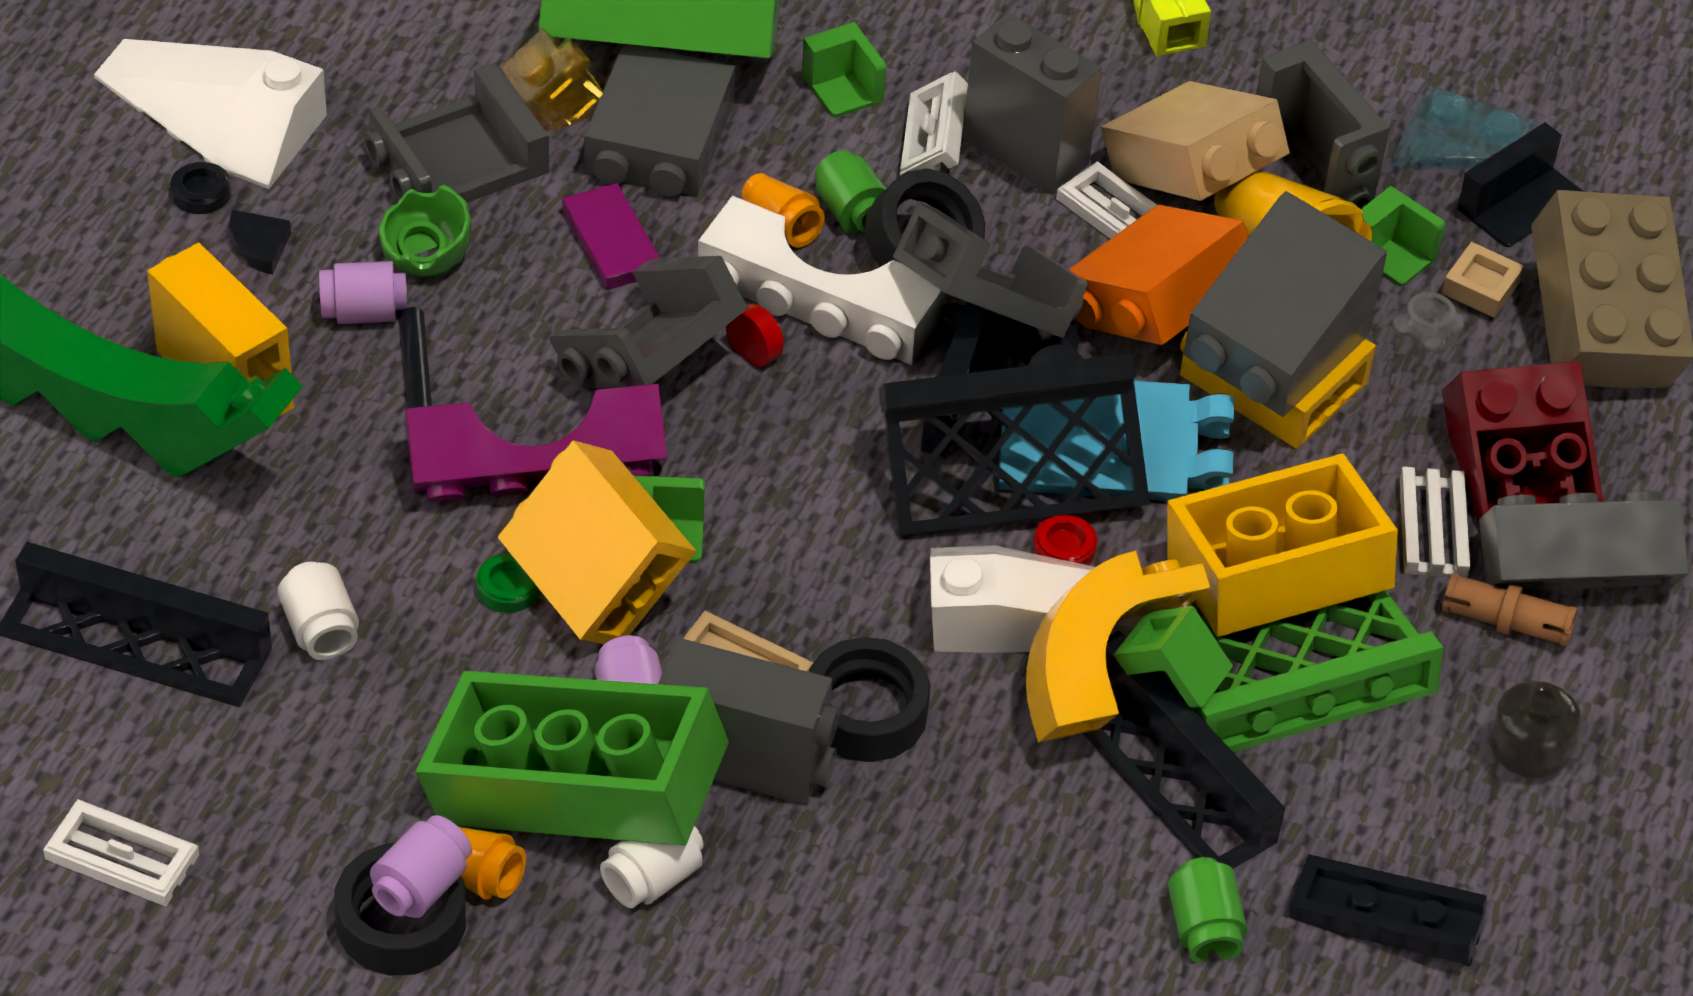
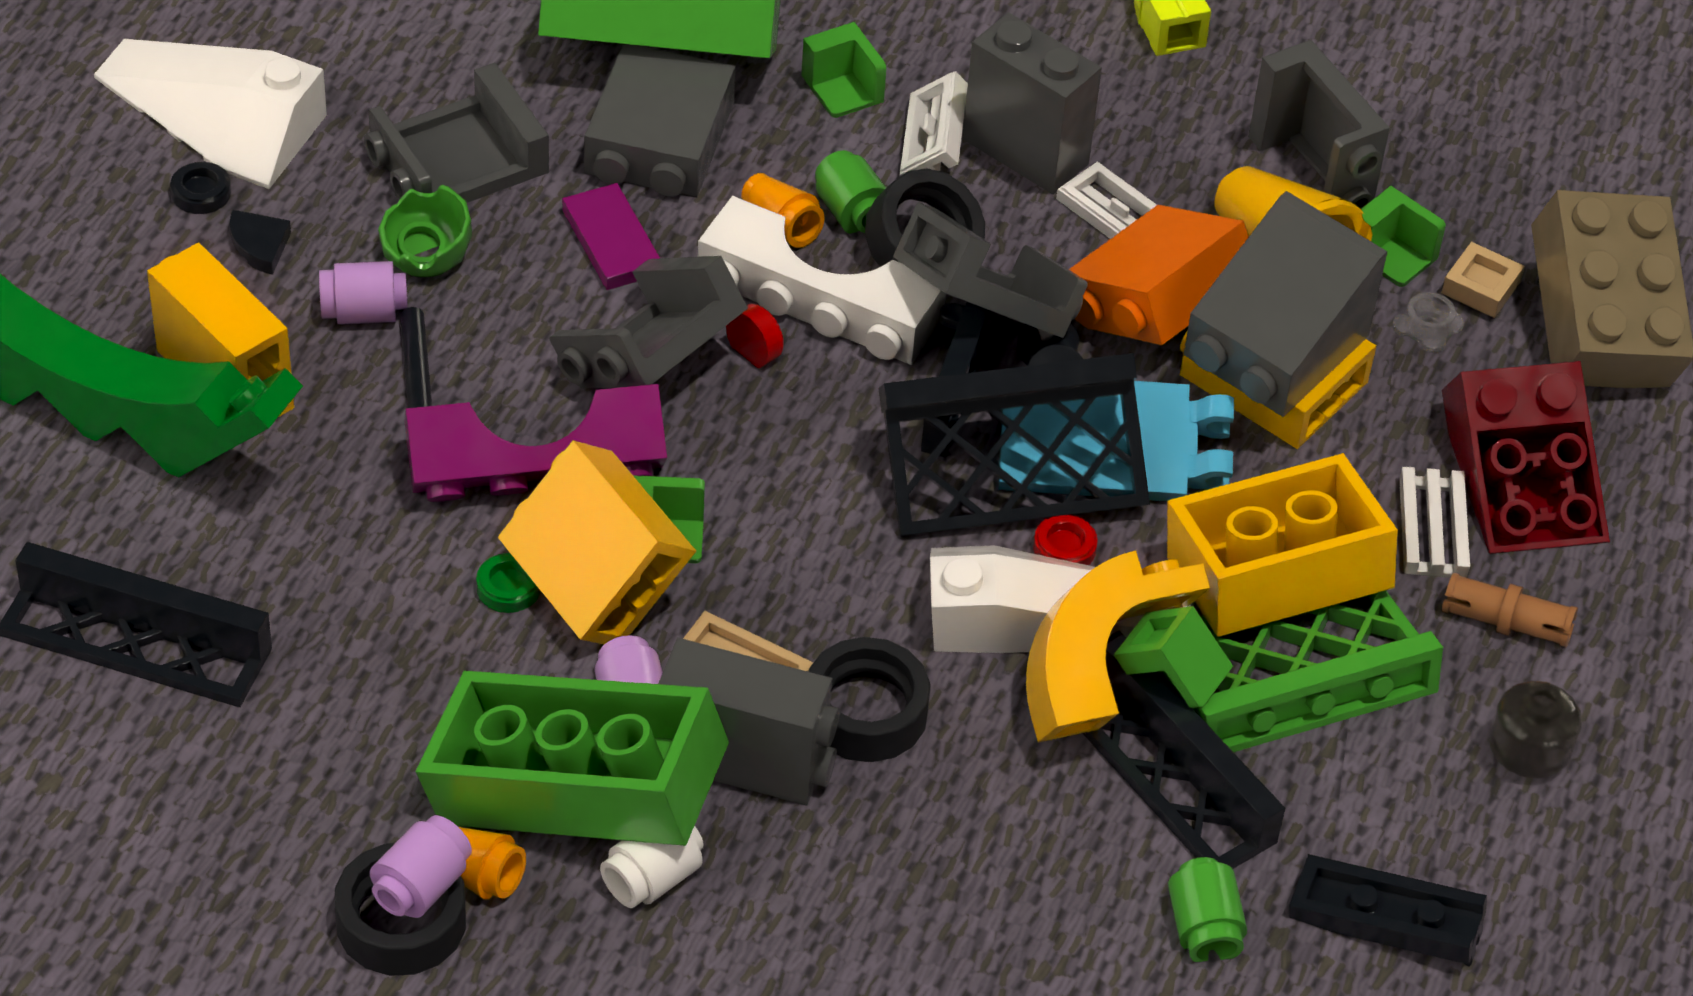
white tile [43,799,199,907] -> none
white brick [277,562,359,660] -> none
clear yellow brick [500,28,603,129] -> none
tan brick [1101,81,1290,201] -> none
clear light blue wing [1391,85,1538,169] -> none
black panel [1457,122,1584,247] -> none
dark grey brick [1479,491,1689,591] -> none

